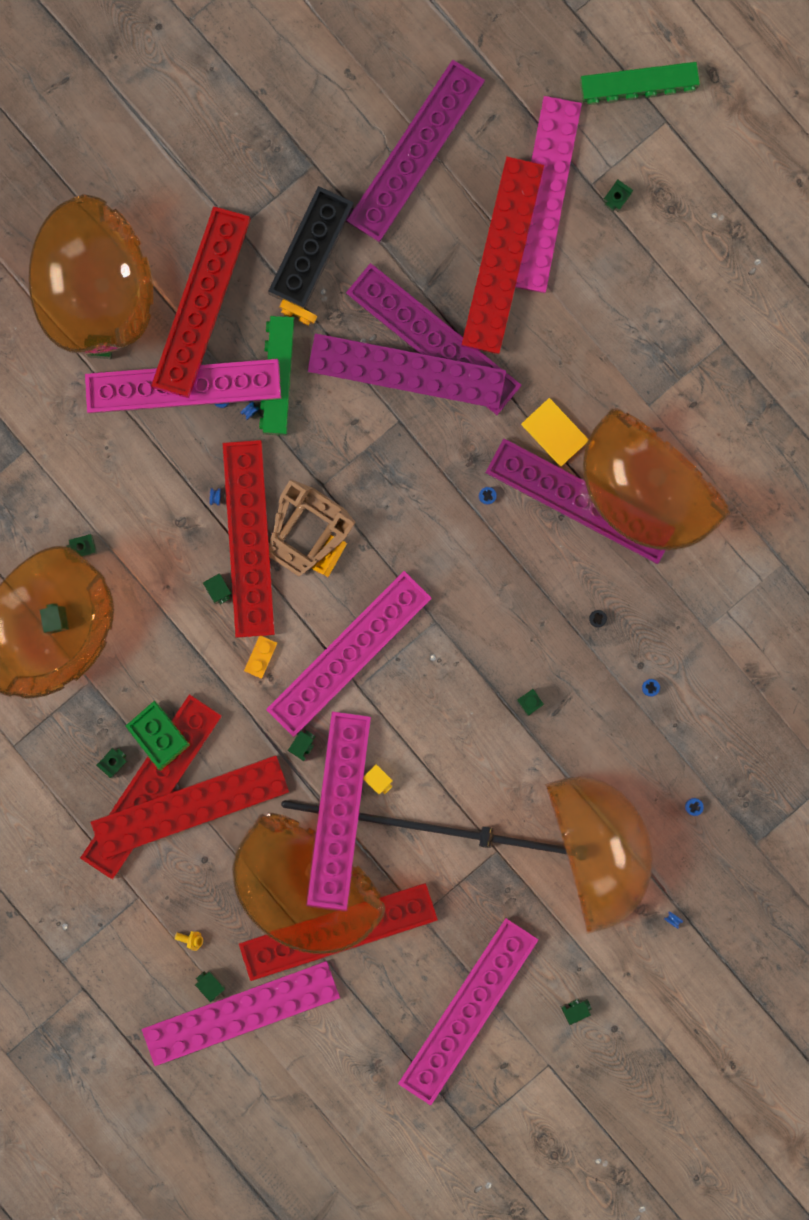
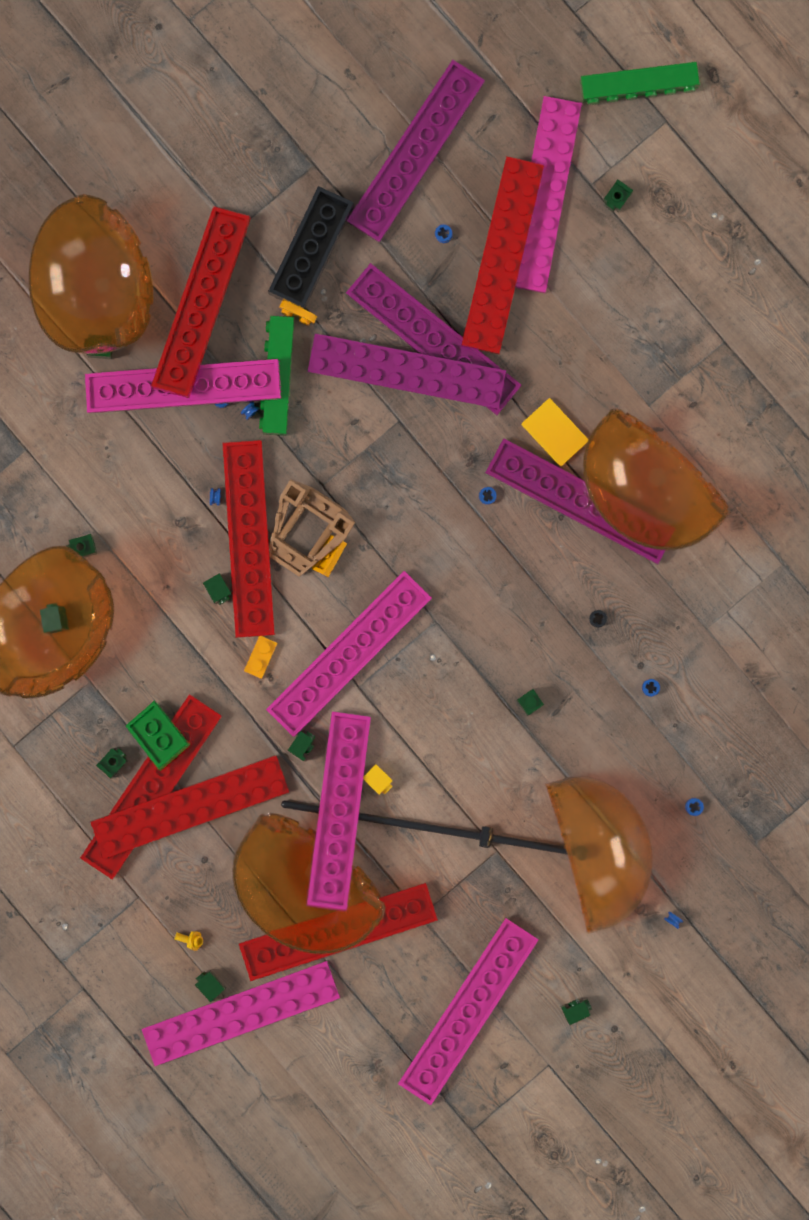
none -> blue bush [435,224,453,243]

